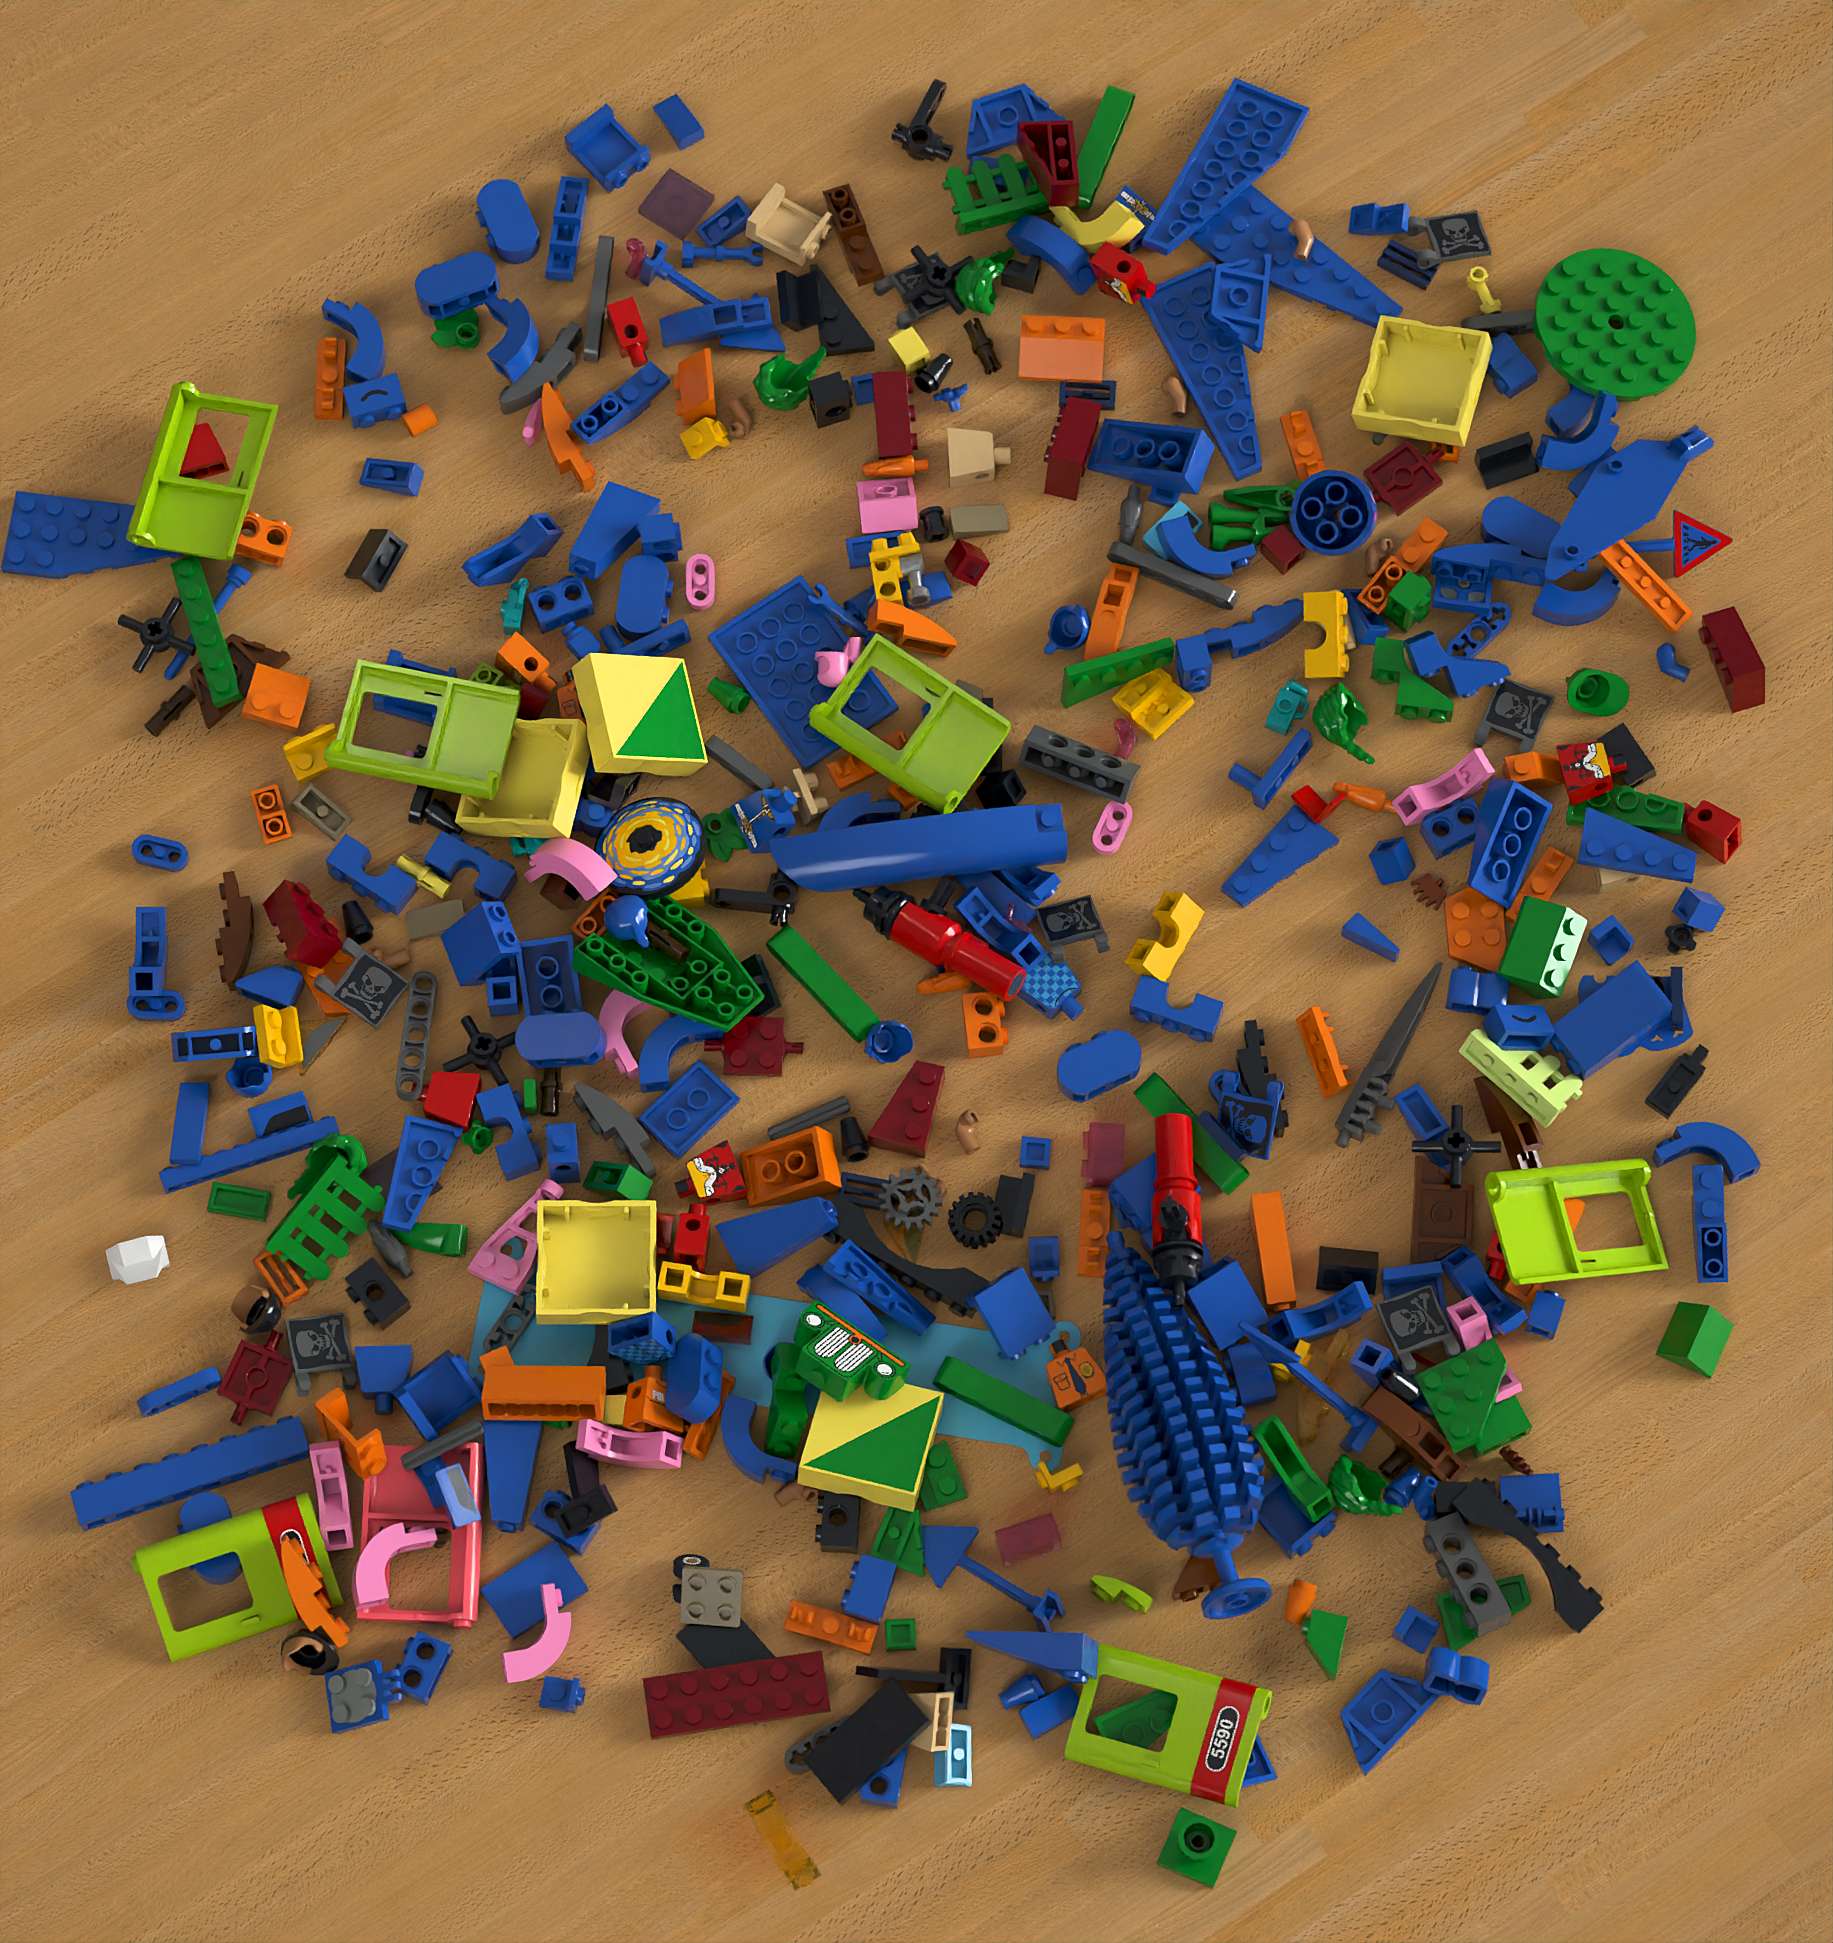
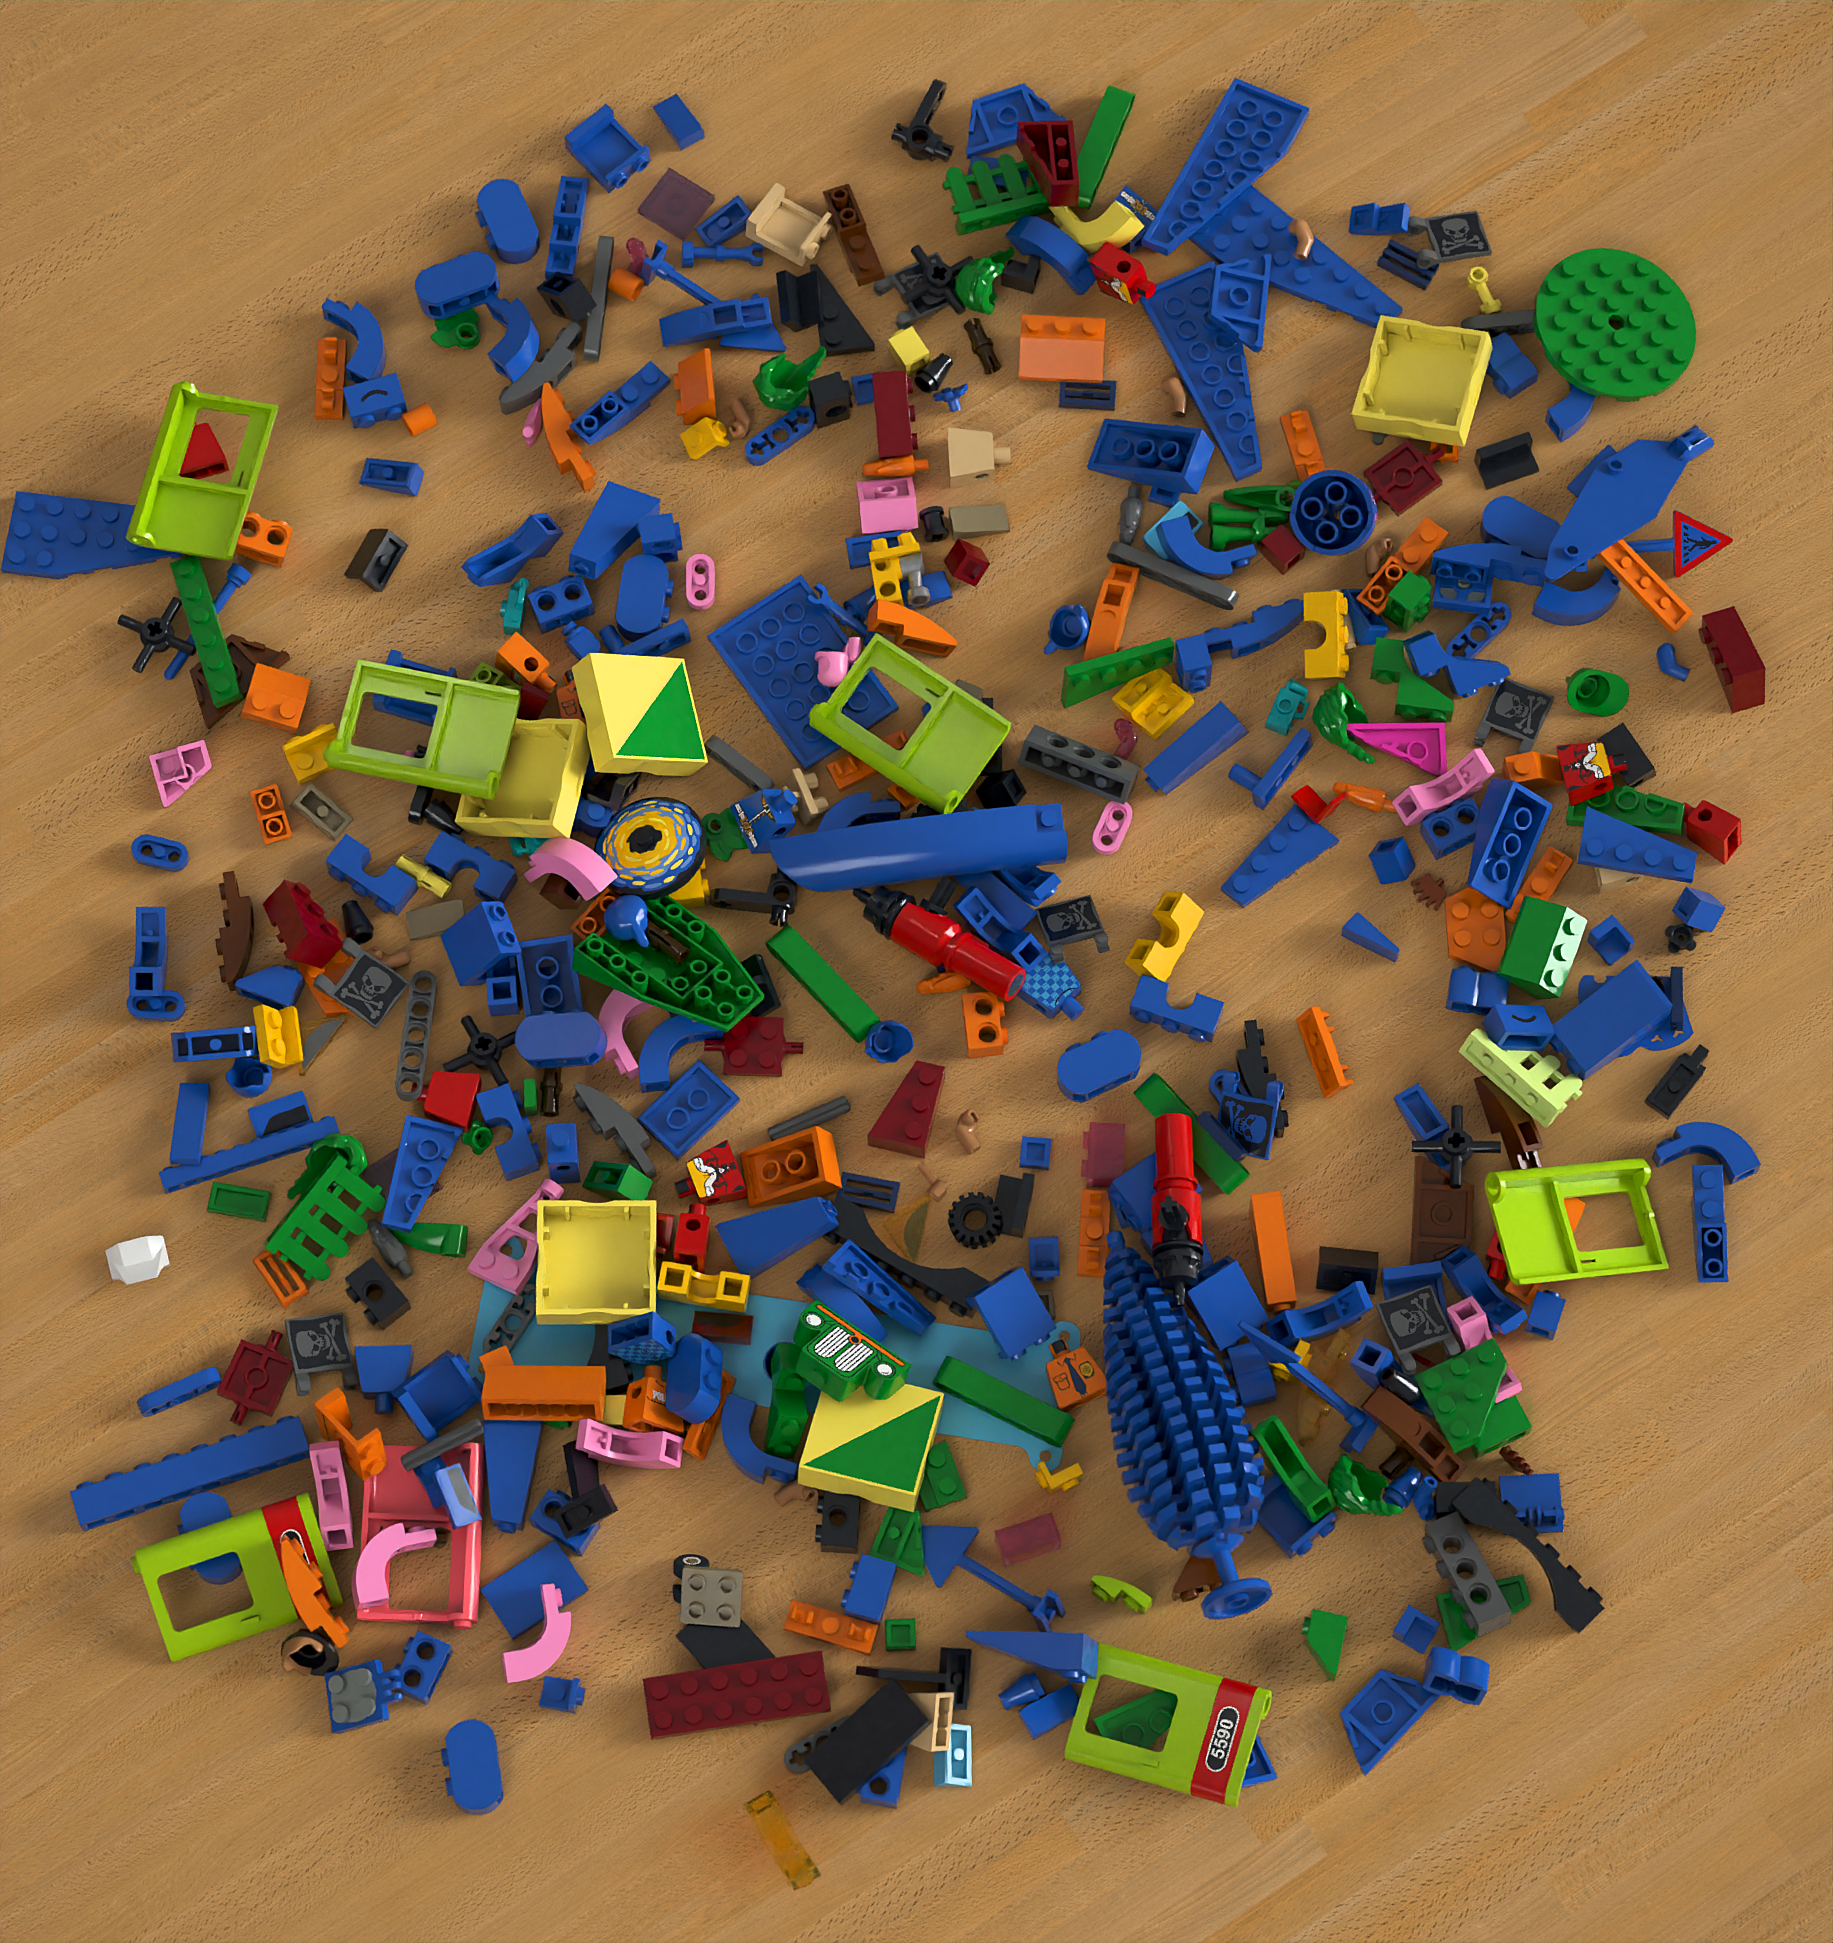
dark brown pin [144,685,196,737] -> none
piece [231,1285,281,1334] -> none
red torso [607,296,649,368] -> none
green cone [707,677,751,714] -> none
black cone [840,1117,870,1162] -> none
dark grey gear [879,1167,943,1232] -> none
clear pink piece [1003,903,1033,935] -> none
dark red wedge [1044,396,1102,501] -> none
green plant [1157,1807,1237,1889] -> none
orange cone [1284,1579,1318,1626] -> none
dark grey piece [1335,962,1443,1148] -> none
blue arch [1534,389,1620,470] -> none
green slope [1656,1301,1734,1379] -> none
none -> bright pink slope [149,740,212,808]
none -> blue brick [441,1720,504,1815]
none -> black brick [536,271,597,323]
none -> orange beam [608,267,644,302]
none -> blue beam [745,406,815,466]
none -> blue slope [1143,701,1249,795]
none -> dark pink wing [1346,723,1447,777]

